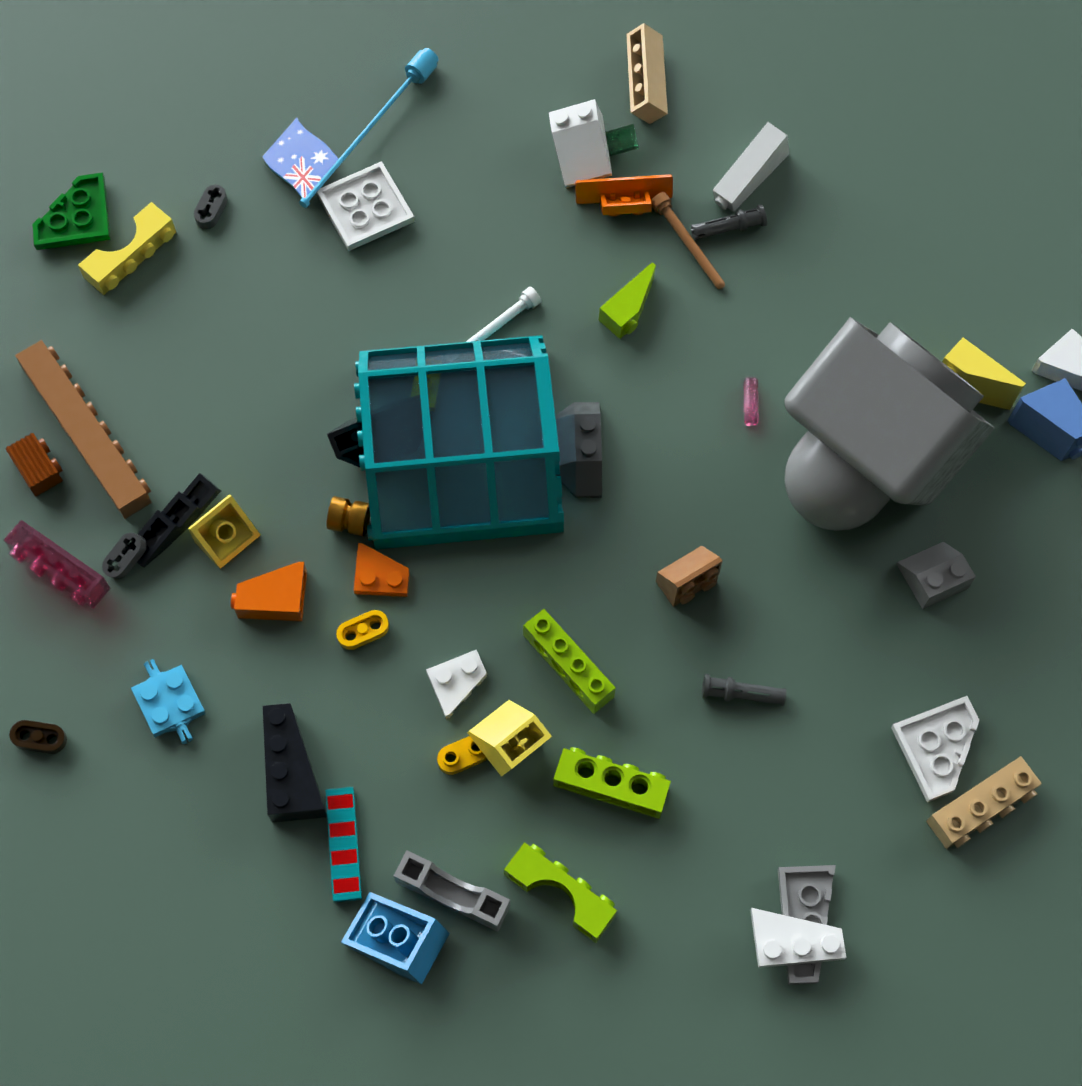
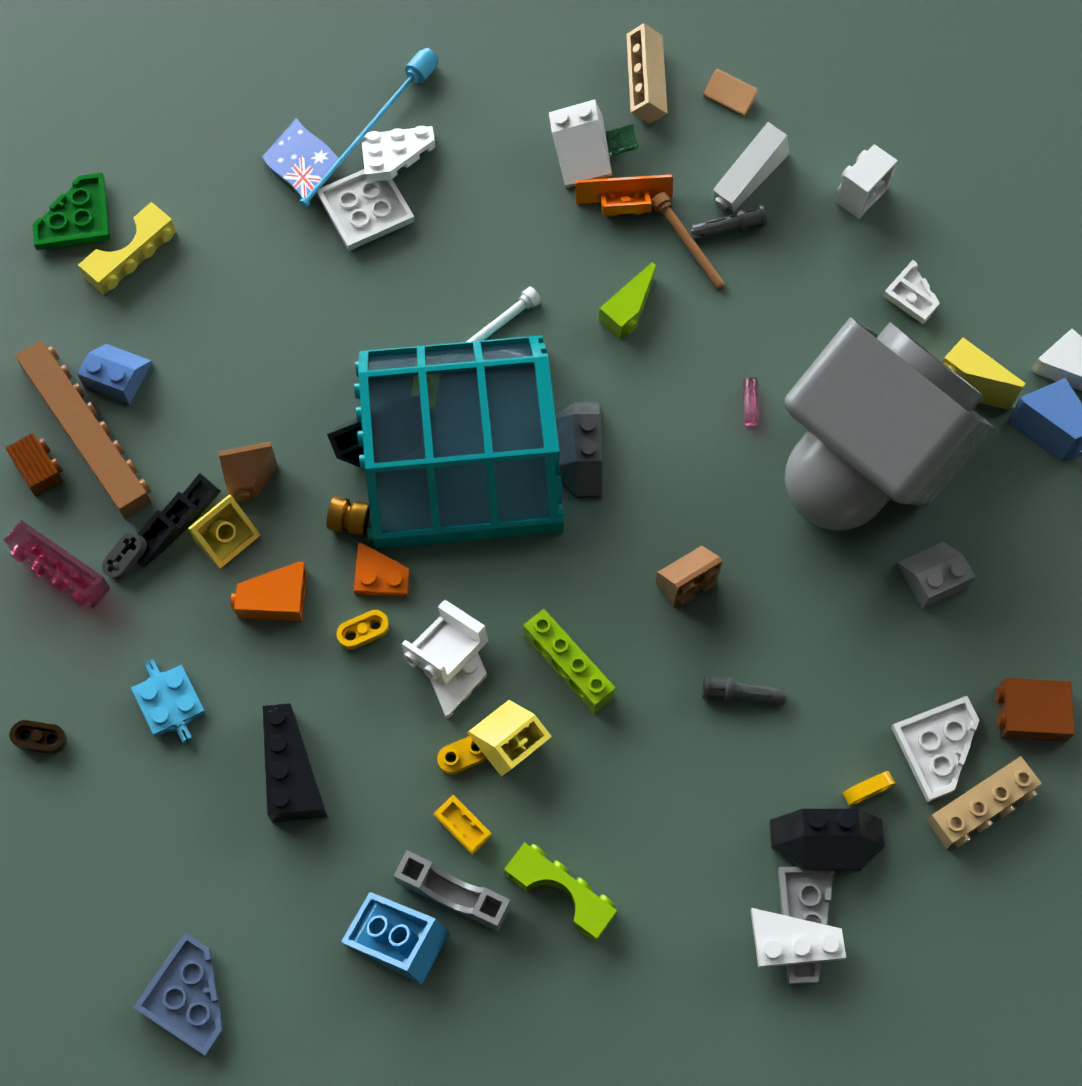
dark grey beam [194,184,227,229] -> none
tile [325,787,362,903] -> none
lime brick [553,747,671,819] -> none
none -> medium blue slope [77,344,152,405]
none -> sand blue plate [133,932,224,1057]
none -> medium nougat slope [218,441,278,502]
none -> white plate [362,126,435,182]
none -> white panel [401,600,488,685]
none -> yellow plate [433,795,492,855]
none -> light nougat slope [703,69,757,116]
none -> black wedge [770,809,885,871]
none -> white brick [836,144,898,219]
none -> yellow beam [842,771,896,807]
none -> white wing [883,260,940,324]
none -> dark orange brick [995,678,1074,742]

